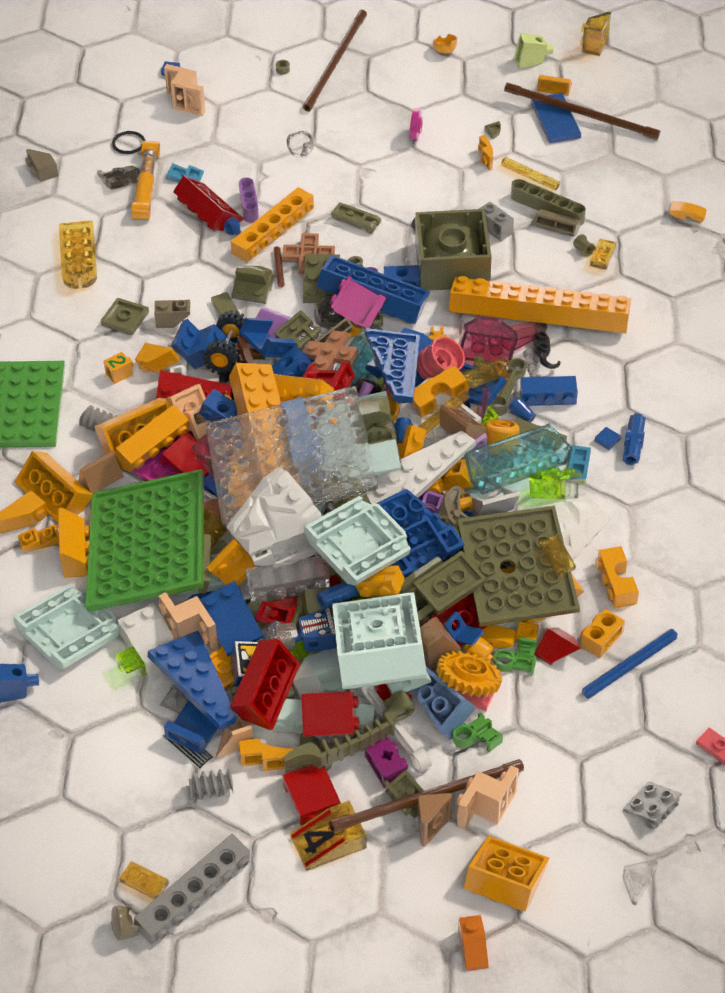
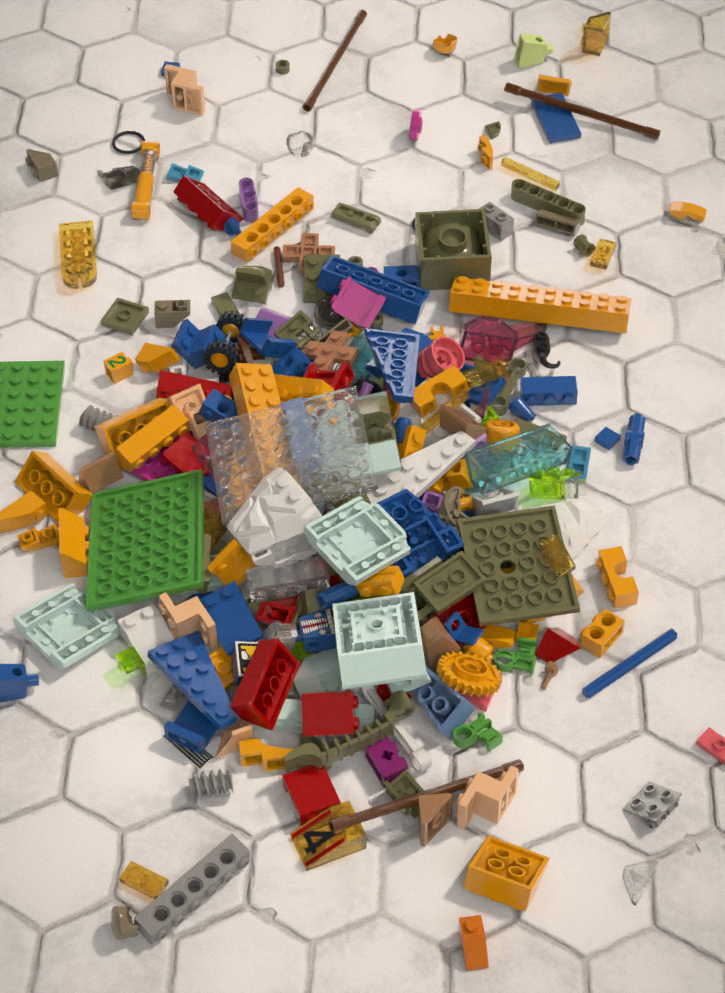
none -> medium nougat hand [541,661,558,690]

